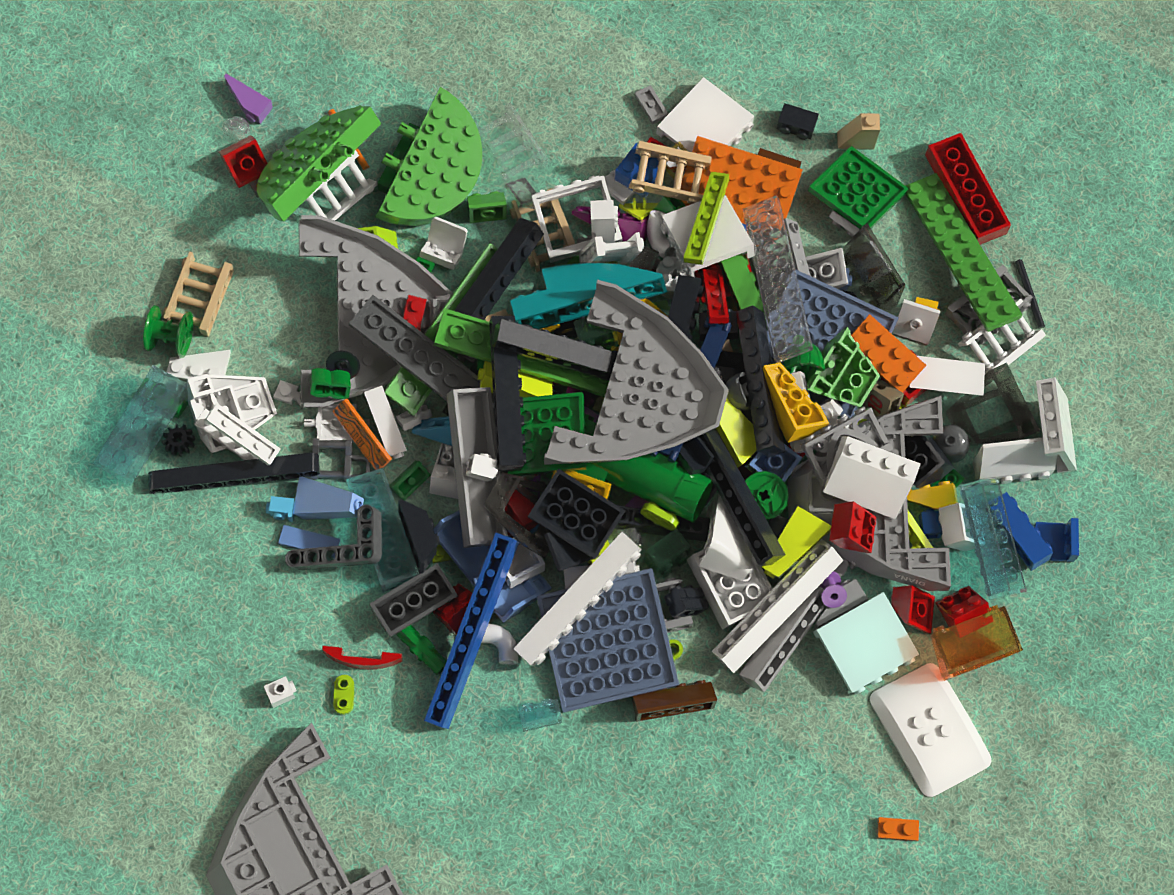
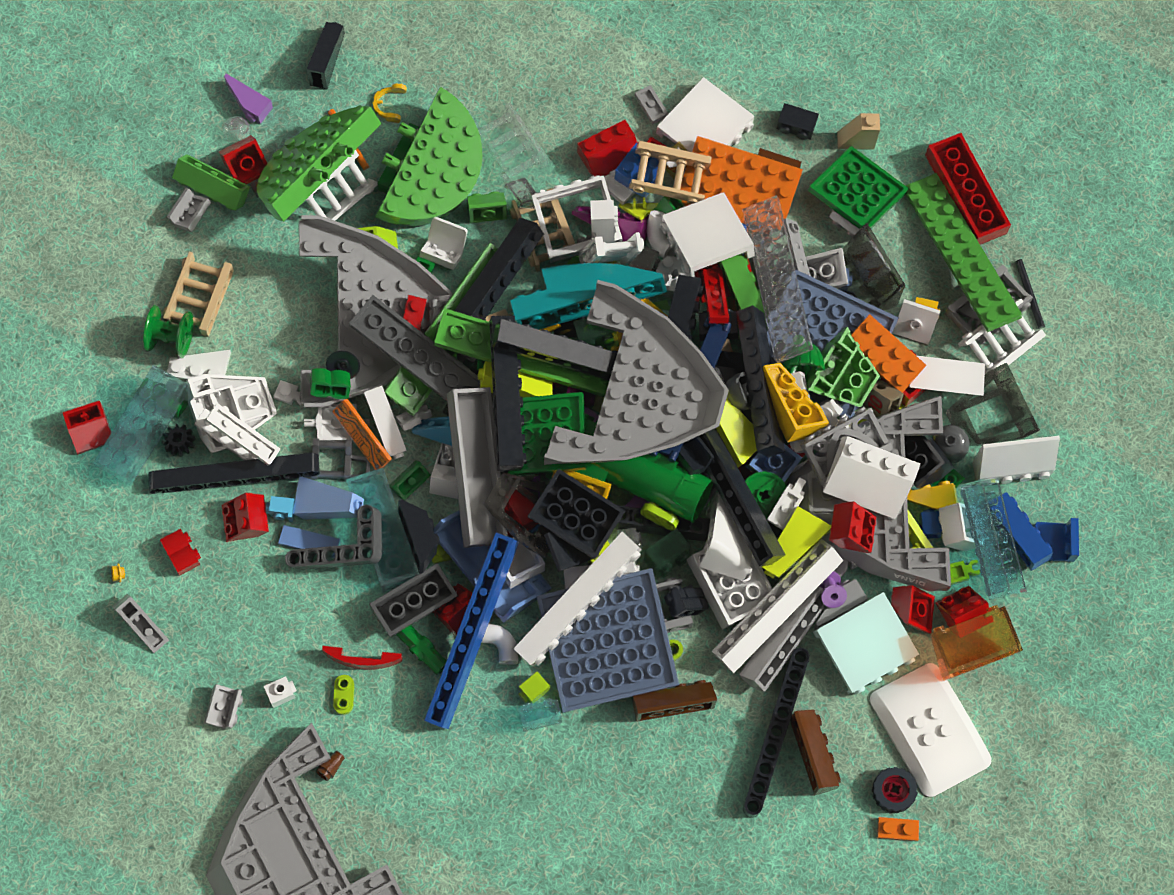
white brick [465,453,498,482] -> none
lime plate [683,172,729,265] -> none
white panel [1036,377,1077,473] -> none
none -> red slope [63,400,115,454]
none -> yellow plate [111,563,125,583]
none -> light grey slope [112,594,169,653]
none -> red brick [160,528,201,576]
none -> light grey bracket [167,188,211,232]
none -> bright green brick [172,154,250,211]
none -> light grey bracket [204,684,243,730]
none -> red slope [222,492,269,542]
none -> black slope [307,22,345,90]
none -> reddish brown cone [316,751,345,781]
none -> yellow piece [373,83,407,123]
none -> lime brick [519,671,550,705]
none -> red slope [577,120,638,177]
none -> black beam [743,648,810,818]
none -> white hinge [767,477,806,530]
none -> reddish brown slope [790,709,841,796]
none -> black wheel [872,767,918,813]
none -> lime plate [950,560,981,585]

